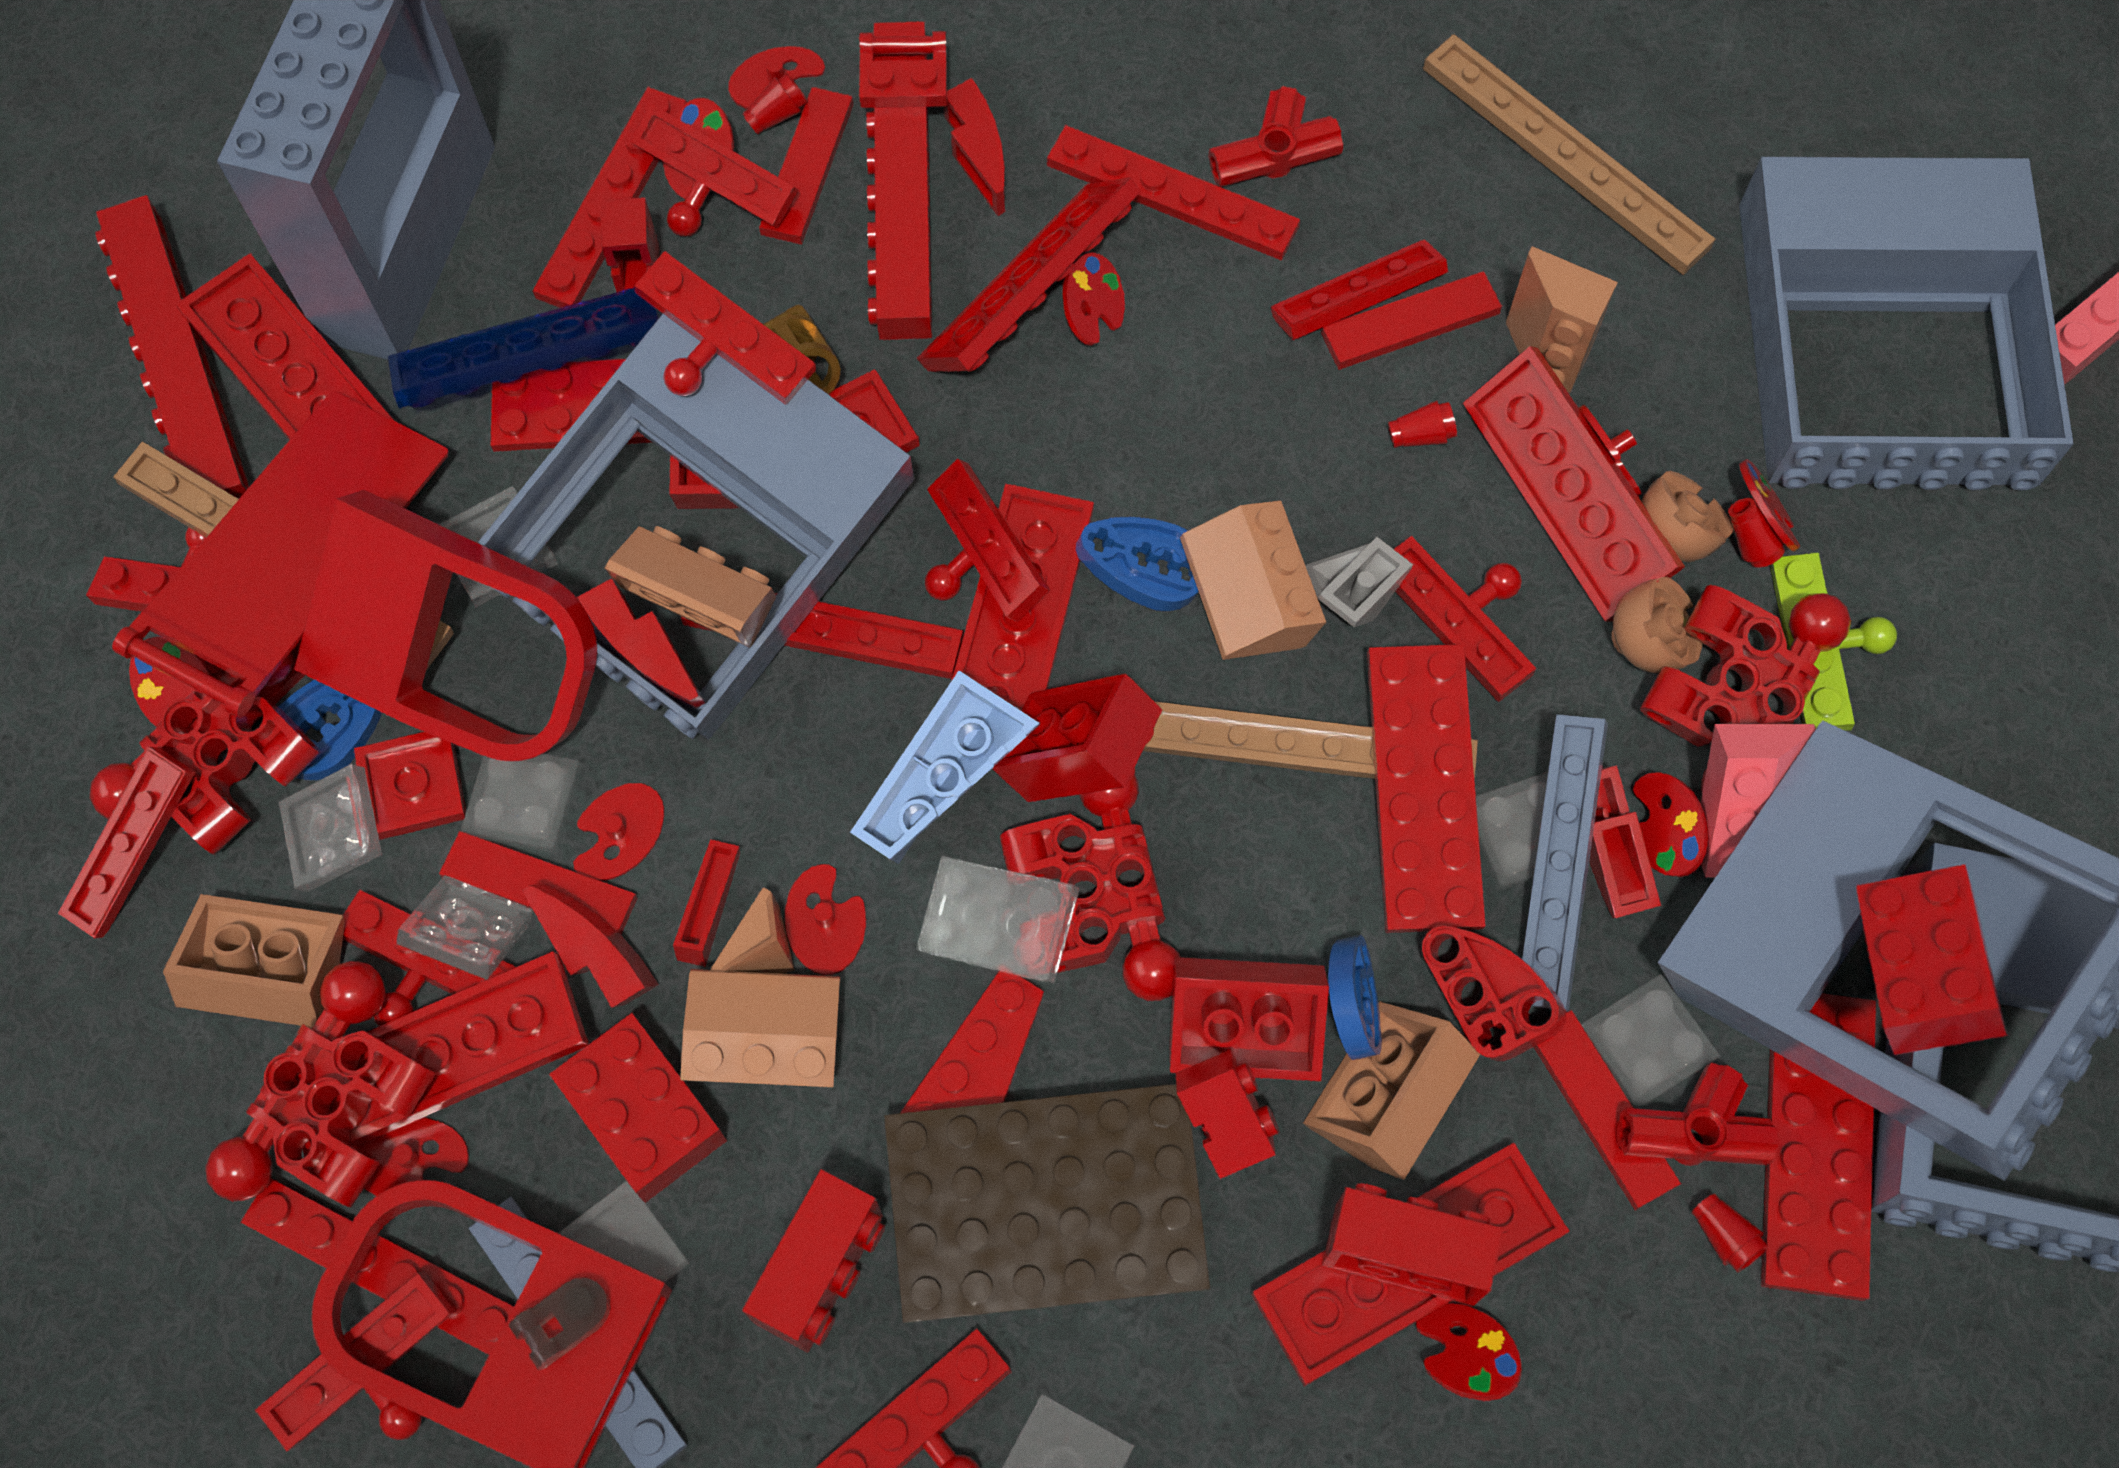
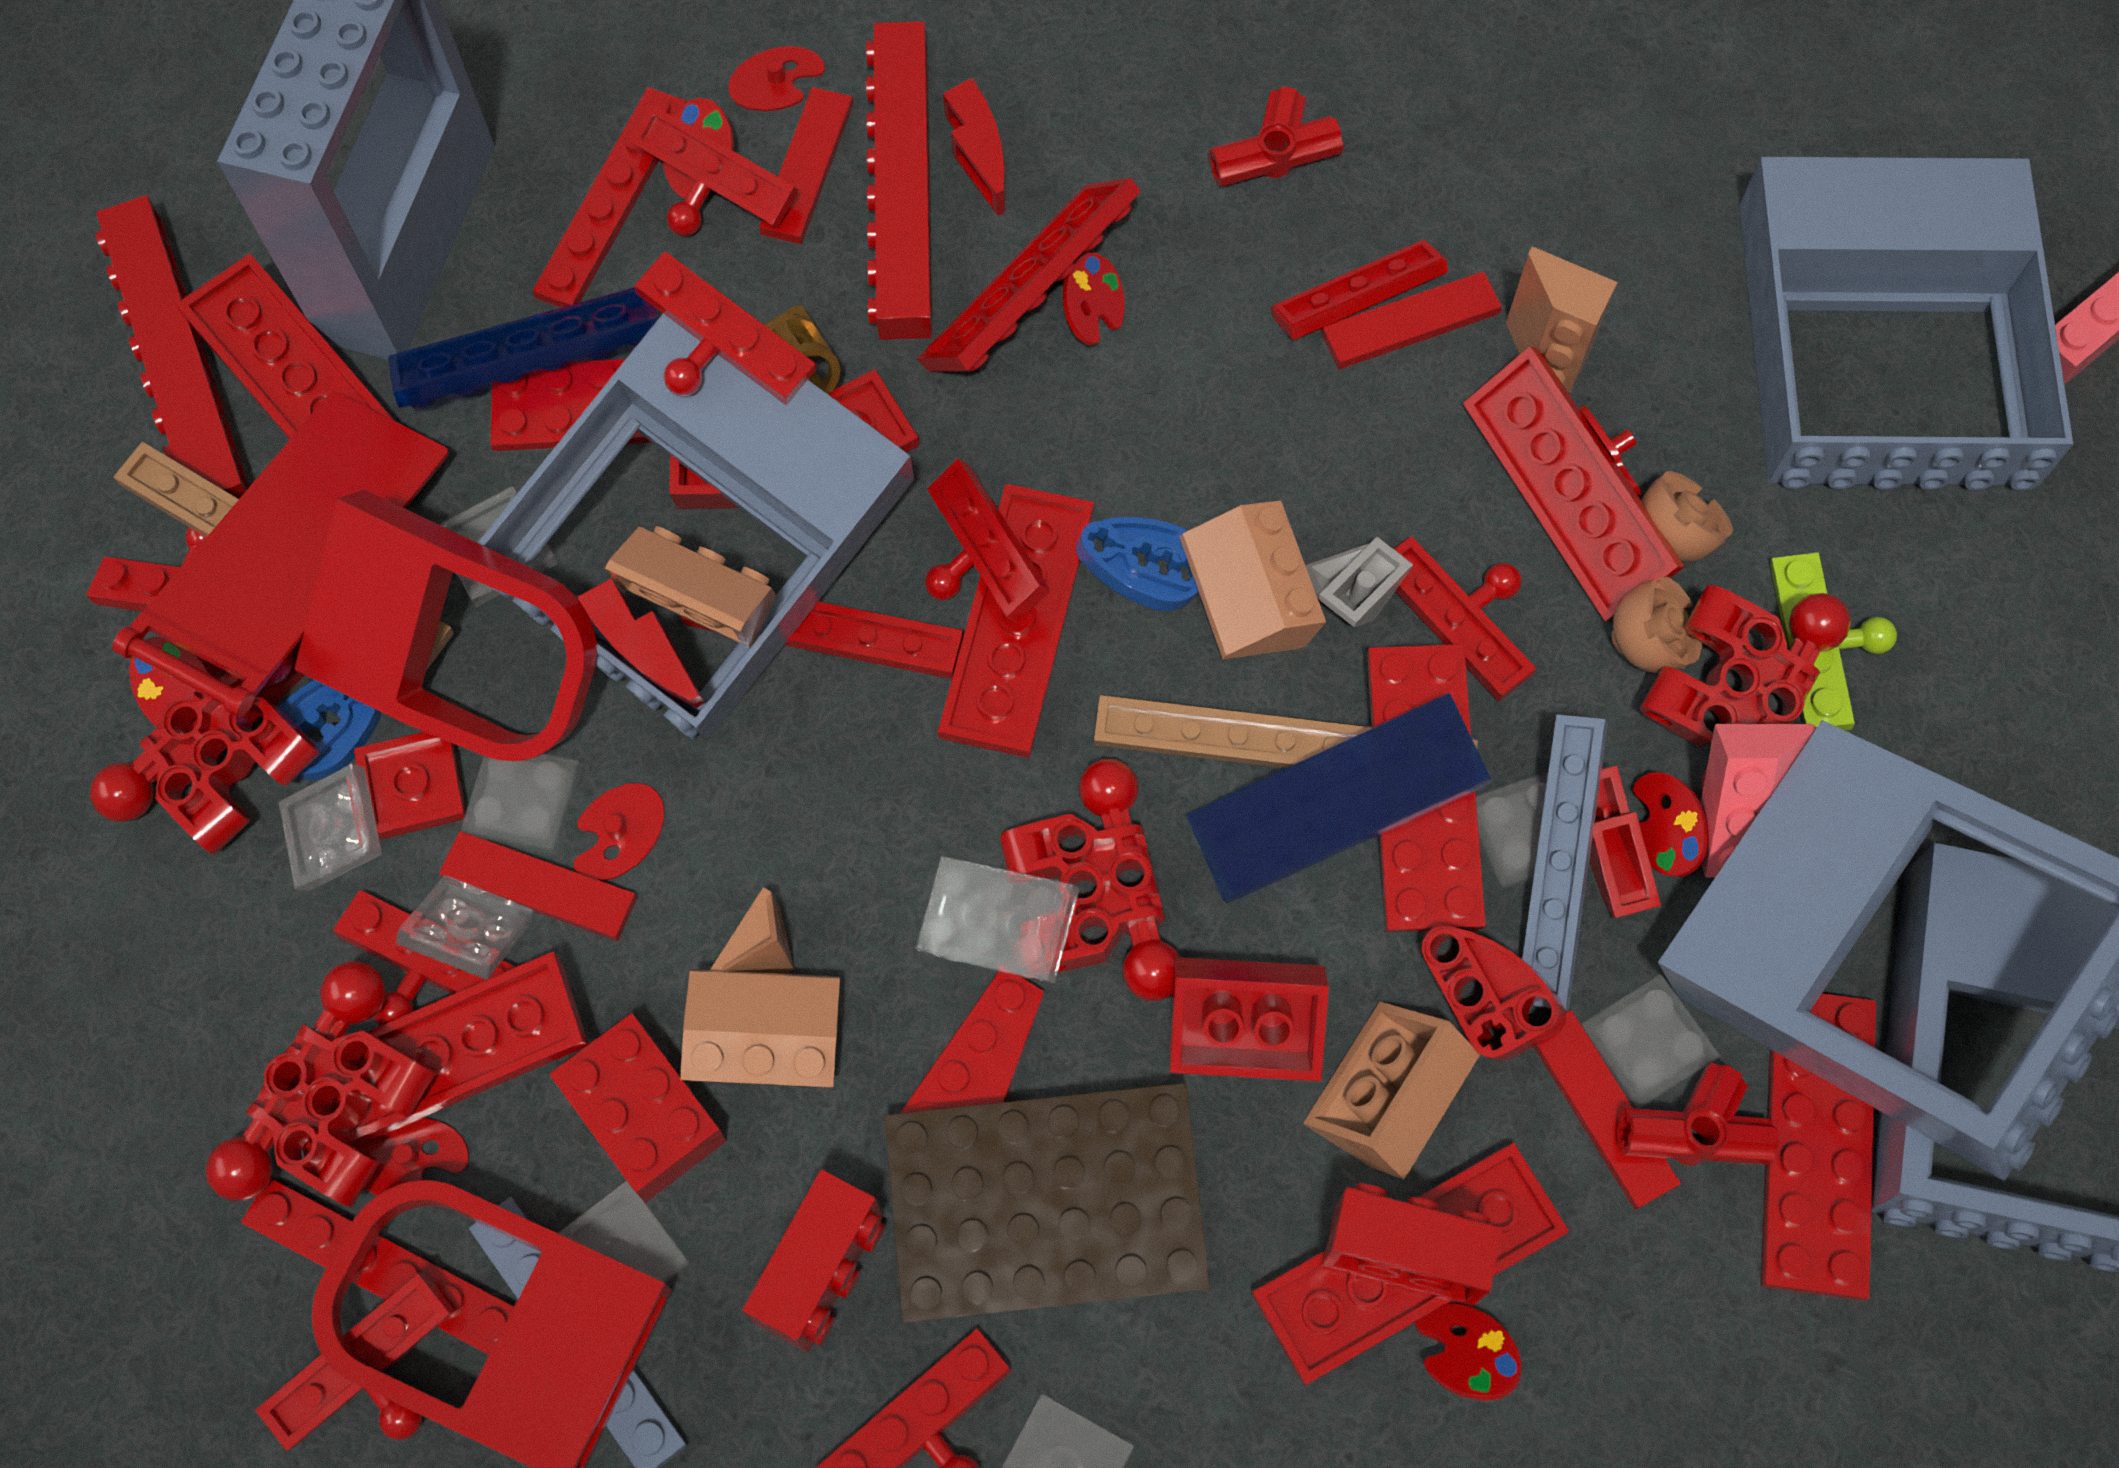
tile [58,747,195,939] -> none
nougat slope [163,894,345,1027] -> none
clear smoke plate [508,1278,610,1370] -> none
red slope [522,884,659,1008] -> none
red brick [601,197,659,293] -> none
red piece [673,839,740,967] -> none
red cone [742,73,808,134] -> none
red piece [785,864,866,975] -> none
light blue wedge [850,671,1040,864] -> none
red plate [859,31,947,108] -> none
red brick [992,673,1163,802] -> none
red plate [1047,125,1300,261] -> none
red brick [1176,1049,1280,1179] -> none
blue piece [1328,935,1382,1060] -> none
red cone [1388,400,1457,448] -> none
medium nougat plate [1423,34,1716,275] -> none
red cone [1692,1193,1769,1273] -> none
red cone [1728,498,1785,568] -> none
red piece [1739,459,1800,552] -> none
red brick [1856,864,2007,1055] -> none
none -> clear blue plate [1186,693,1493,904]

